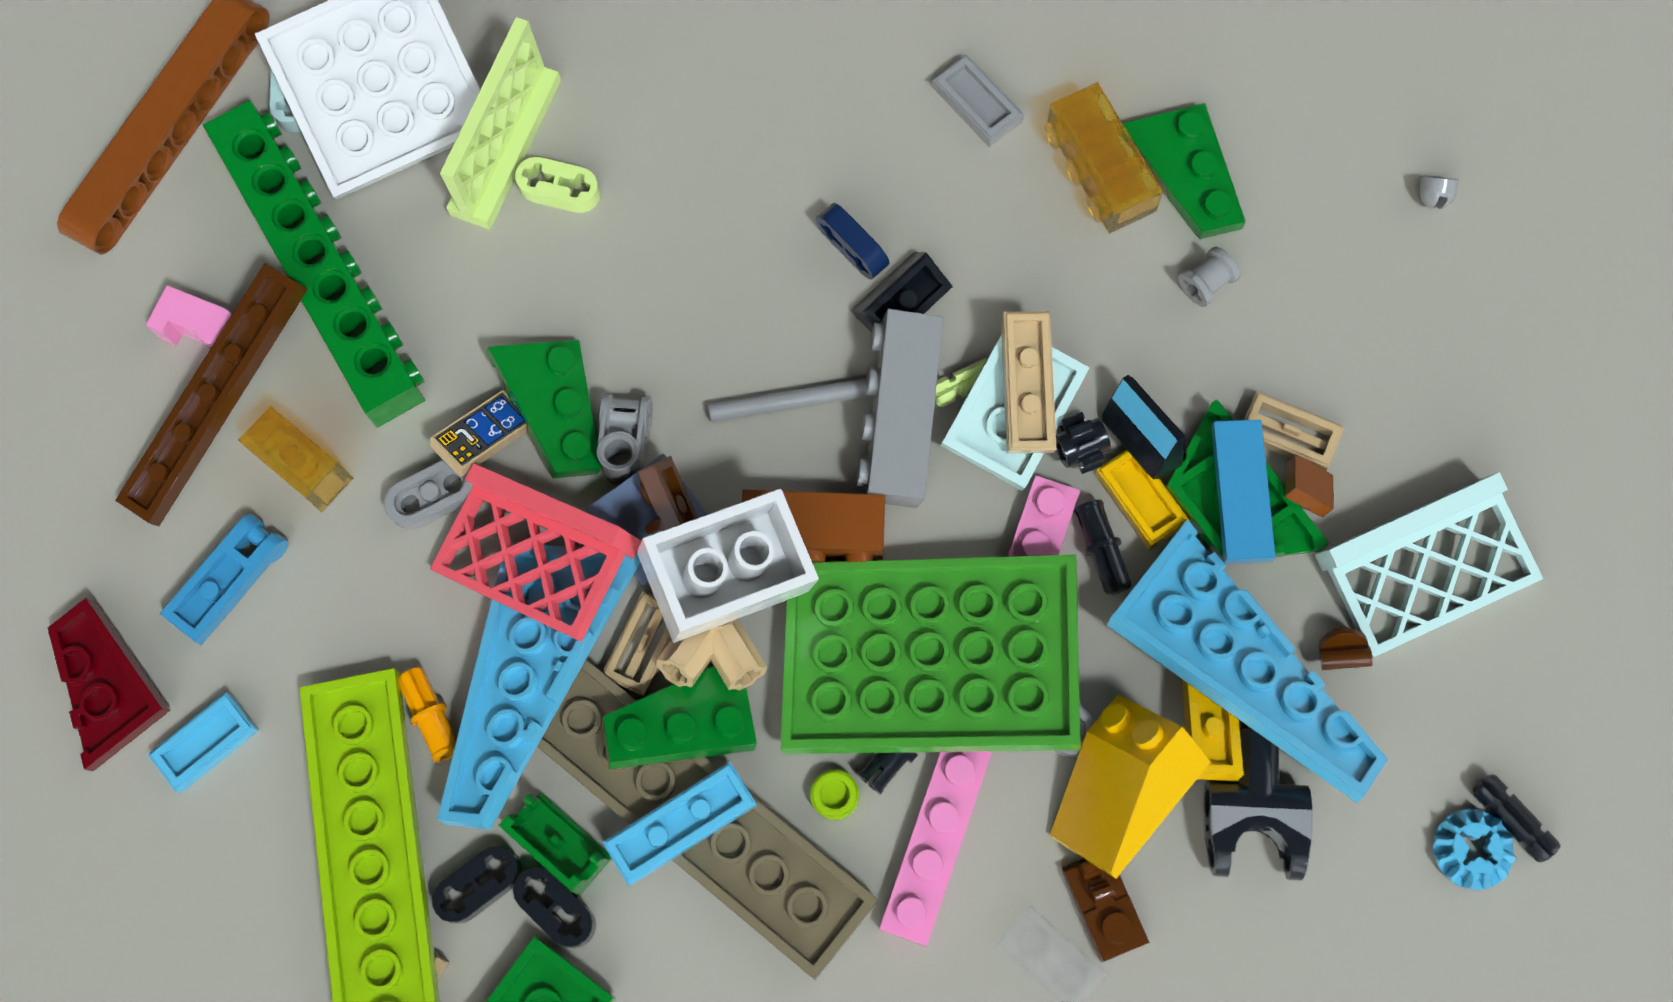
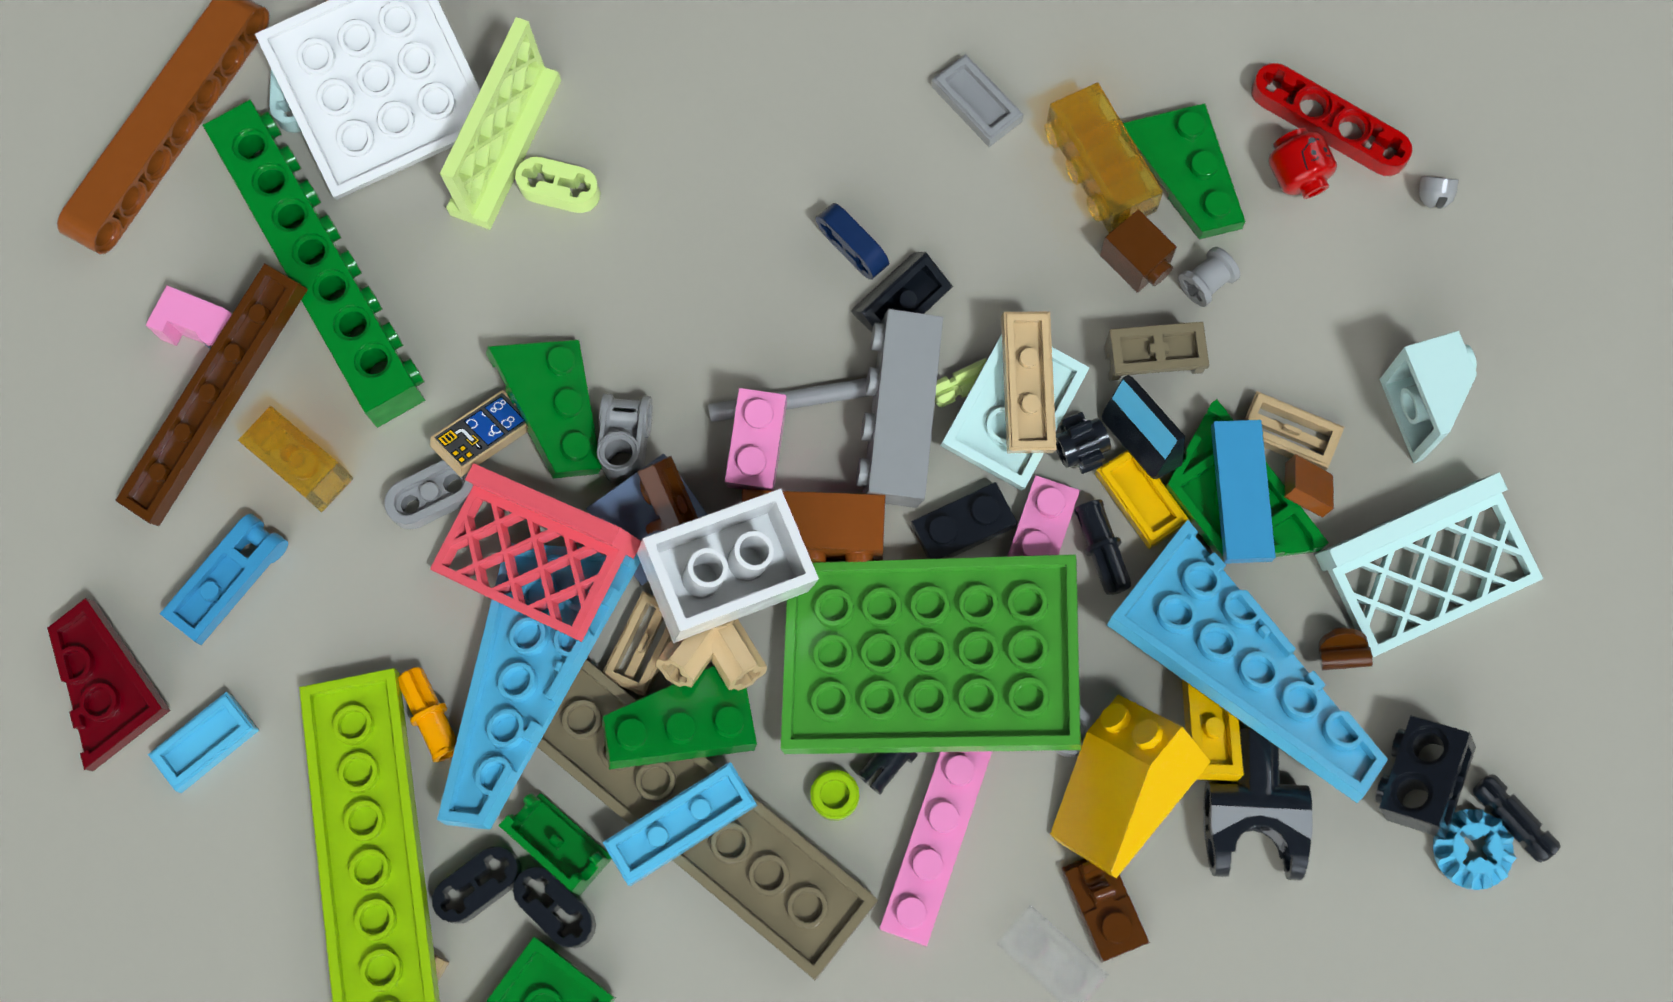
none -> bright pink brick [725,388,787,491]
none -> black plate [911,482,1017,559]
none -> reddish brown brick [1100,209,1177,293]
none -> dark tan hinge [1104,321,1209,381]
none -> red beam [1251,63,1413,176]
none -> red head [1269,127,1337,199]
none -> black brick [1376,715,1476,839]
none -> light aqua slope [1379,331,1477,463]

